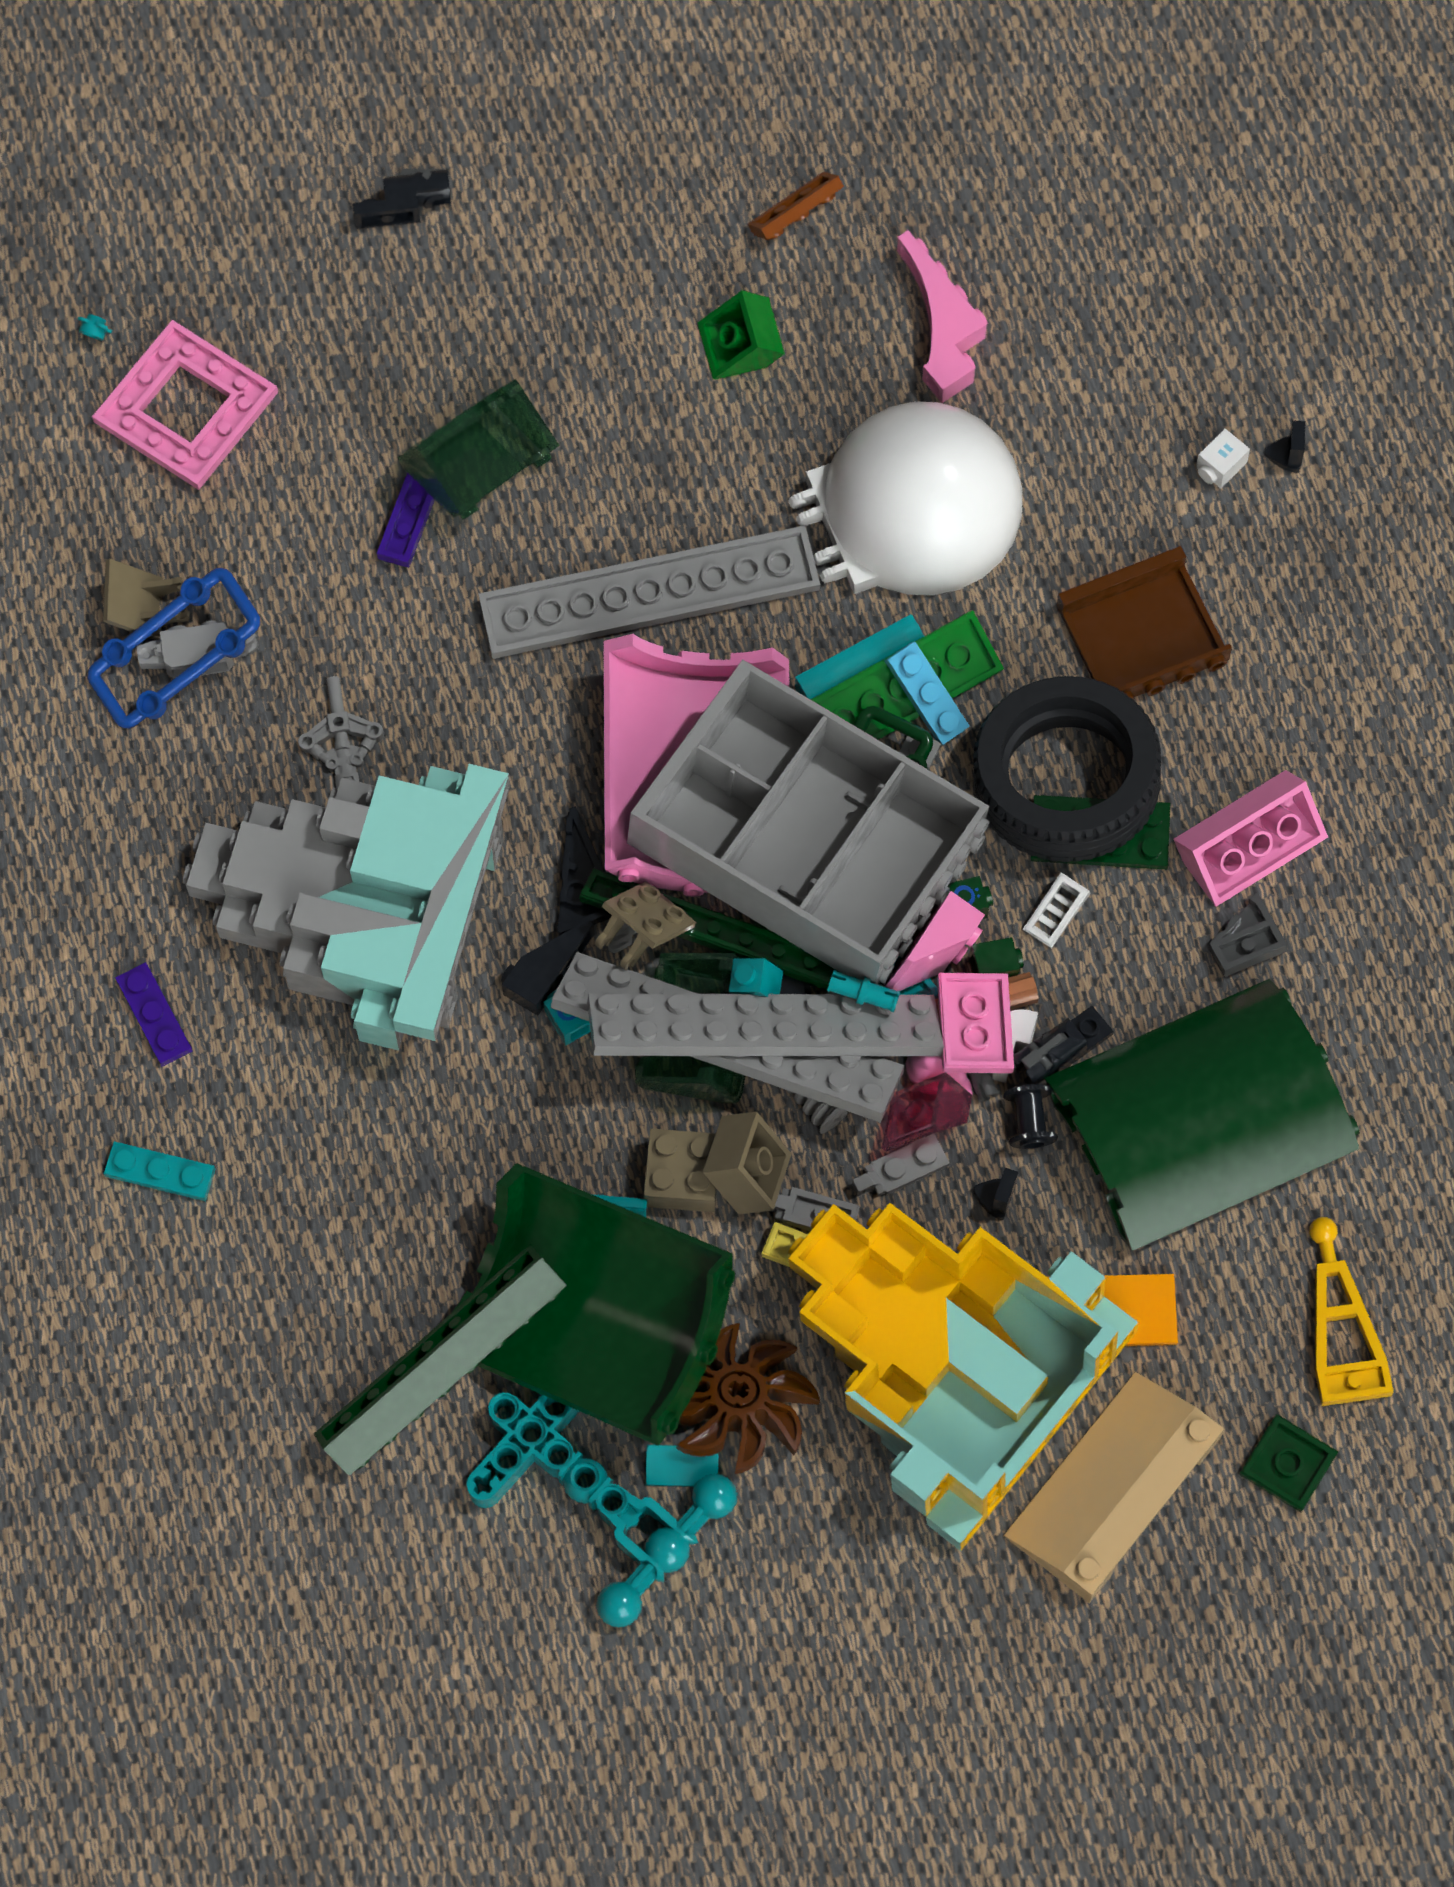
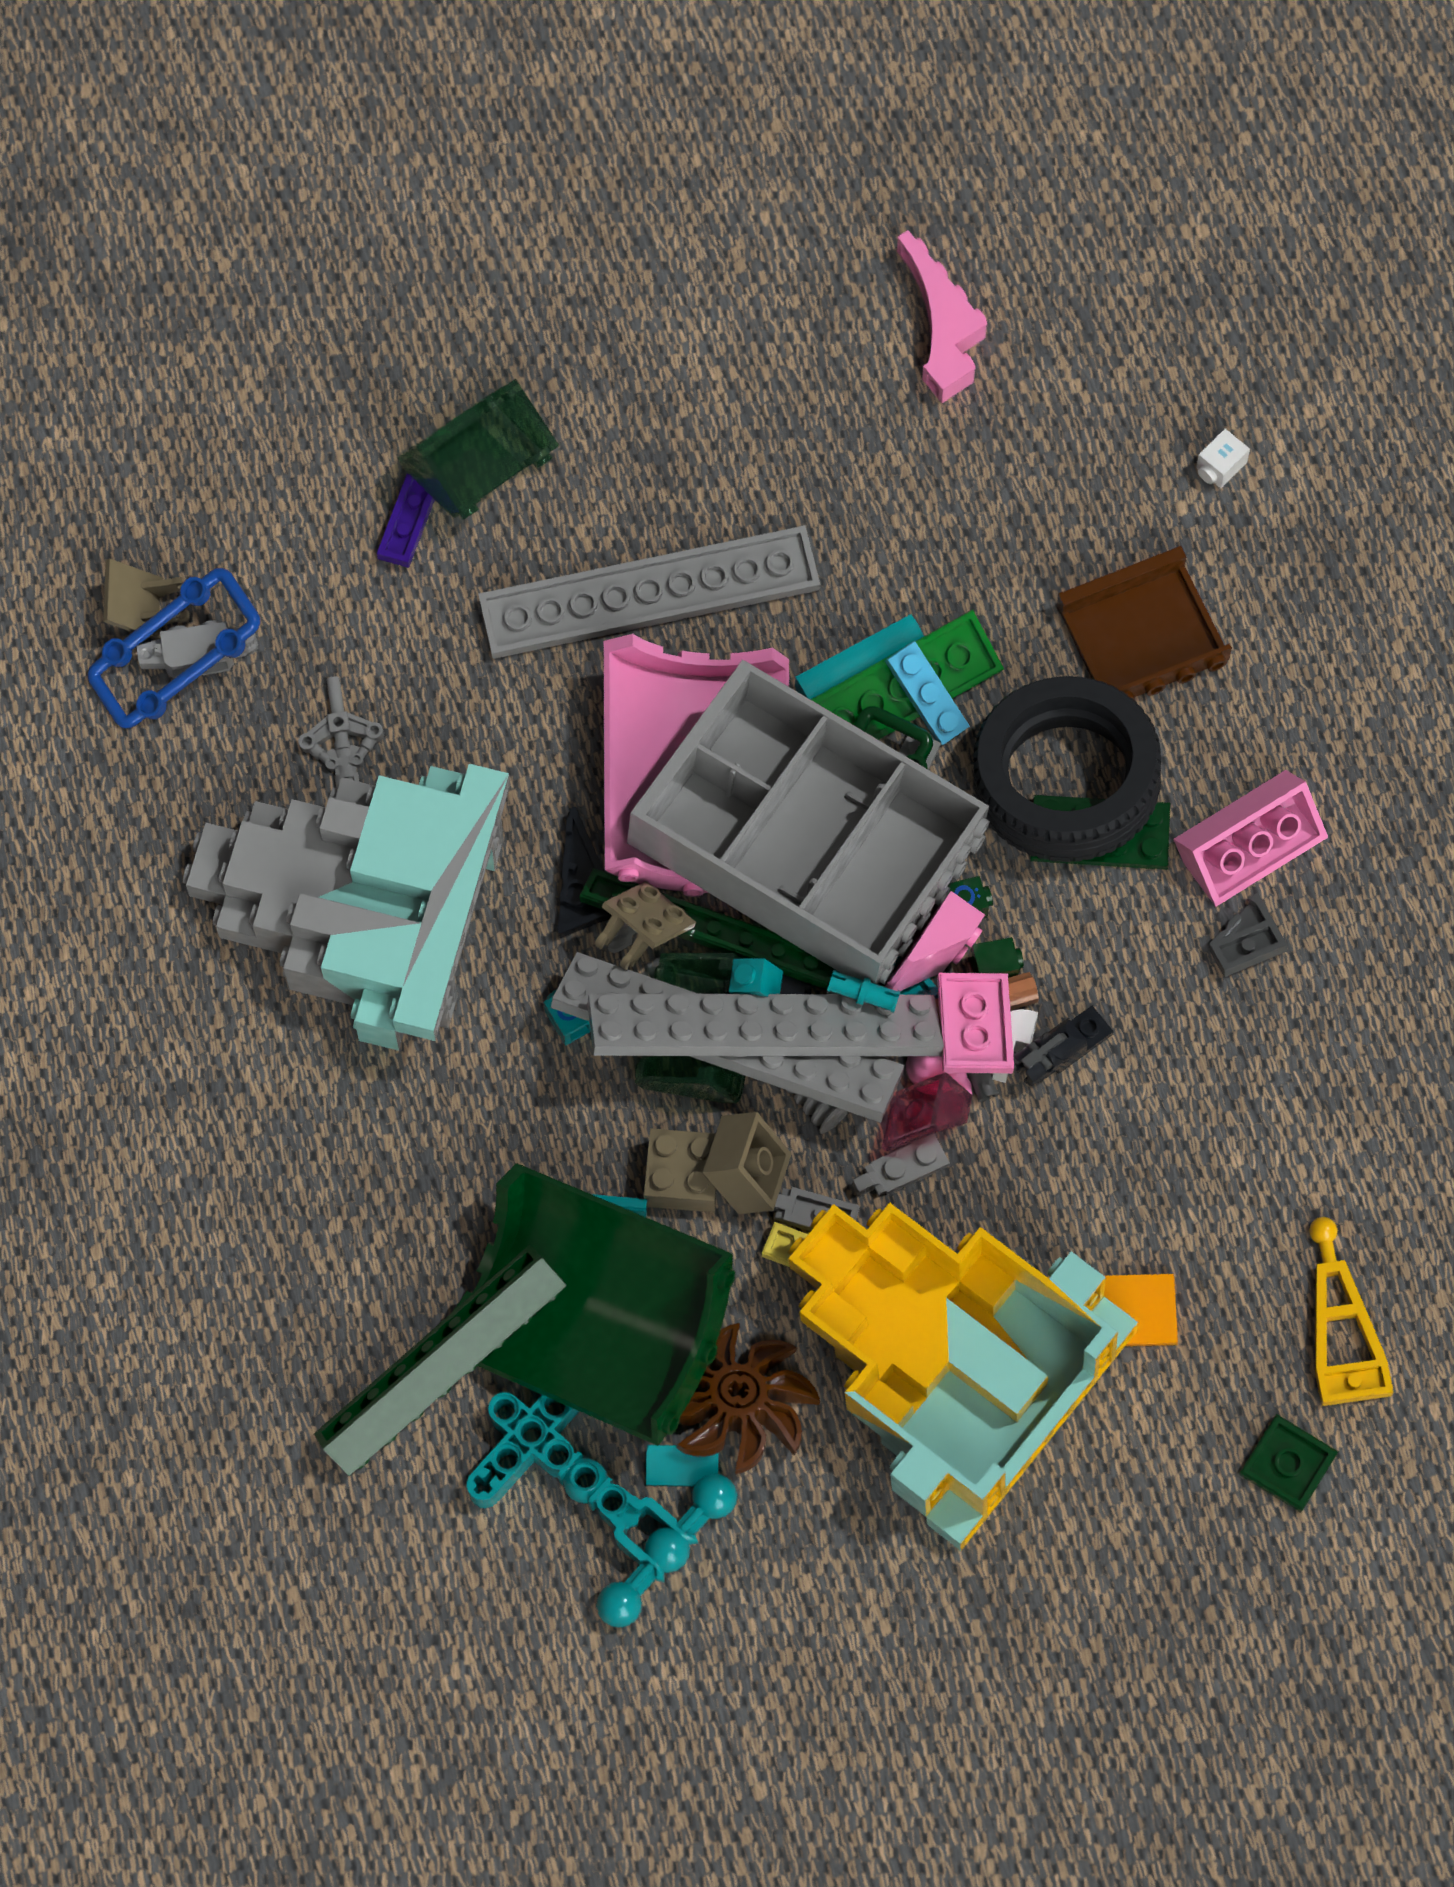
teal plate [77,314,112,341] -> none
bright pink plate [92,320,278,490] -> none
teal plate [104,1141,216,1201] -> none
dark purple plate [115,962,193,1067] -> none
black plate [353,168,451,229] -> none
black slope [501,920,595,1016] -> none
green slope [697,290,785,380] -> none
dark orange plate [748,171,844,240] -> none
white windscreen [788,402,1022,595] -> none
black tile [973,1167,1019,1220] -> none
black hose [1003,1084,1058,1149] -> none
tan slope [1004,1372,1224,1604] -> none
white slope [1023,872,1090,949] -> none
dark green panel [1044,979,1360,1251] -> none
black tile [1264,420,1305,473] -> none

